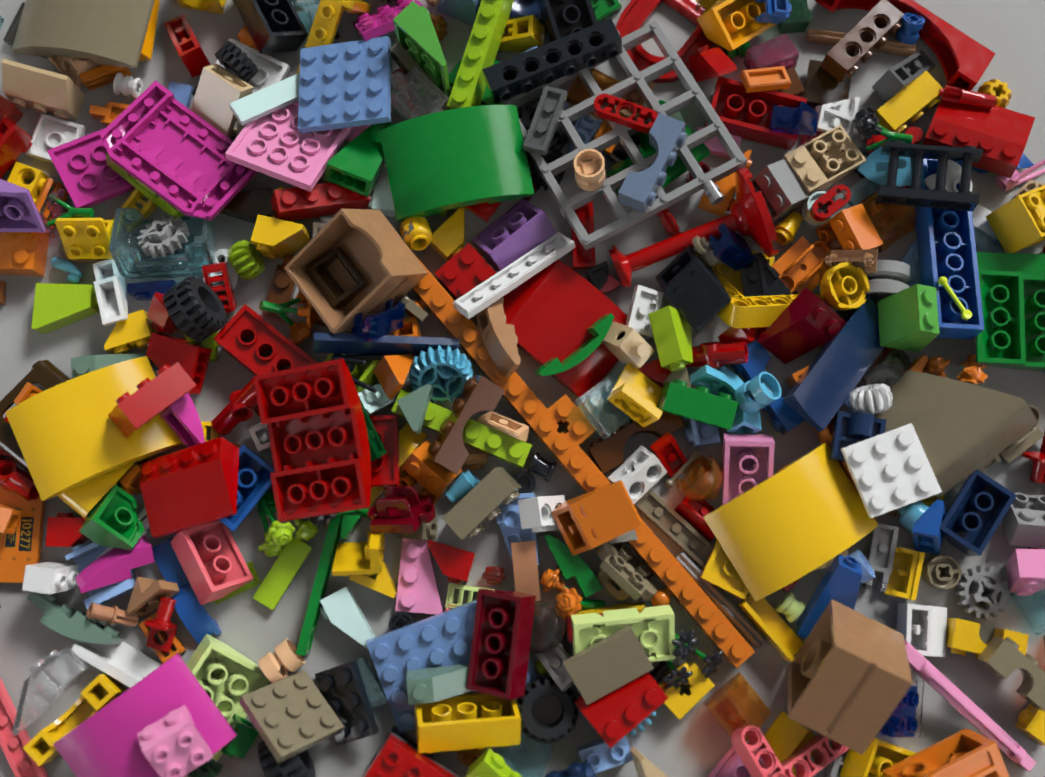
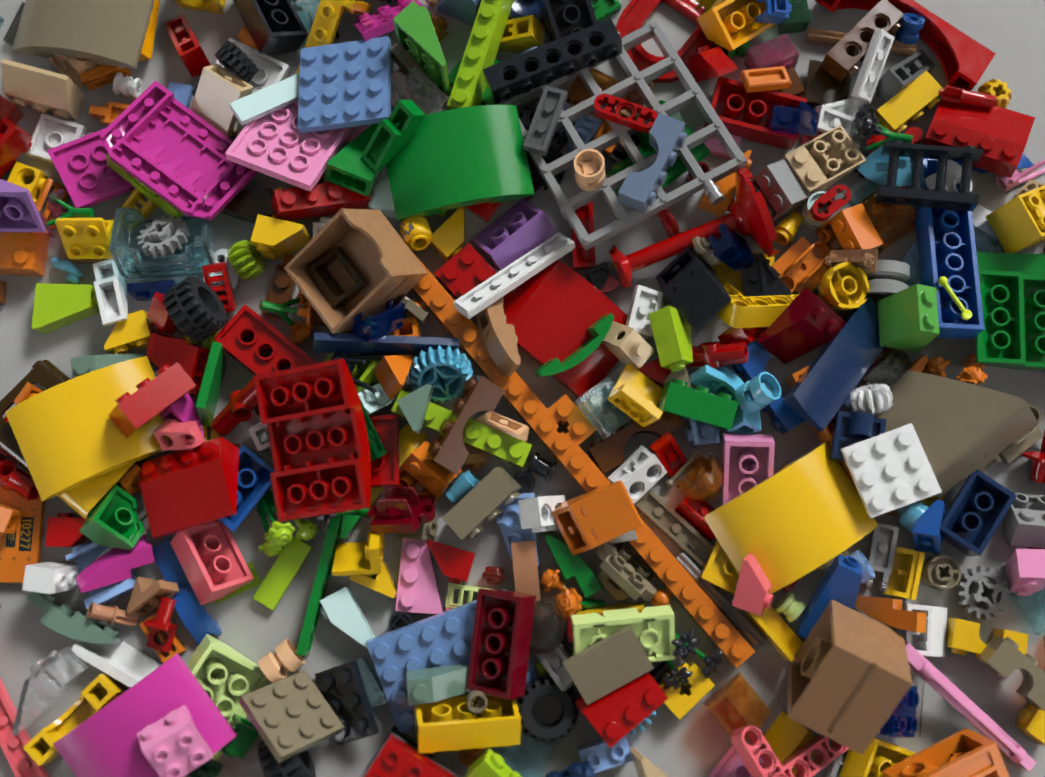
none -> coral leg [153,418,204,450]
none -> green tile [196,342,227,427]
none -> green slope [361,100,426,172]
none -> dark tan hinge [466,690,488,713]
none -> coral slope [732,554,773,616]
none -> white tile [851,29,894,103]
none -> orange slope [855,595,927,633]

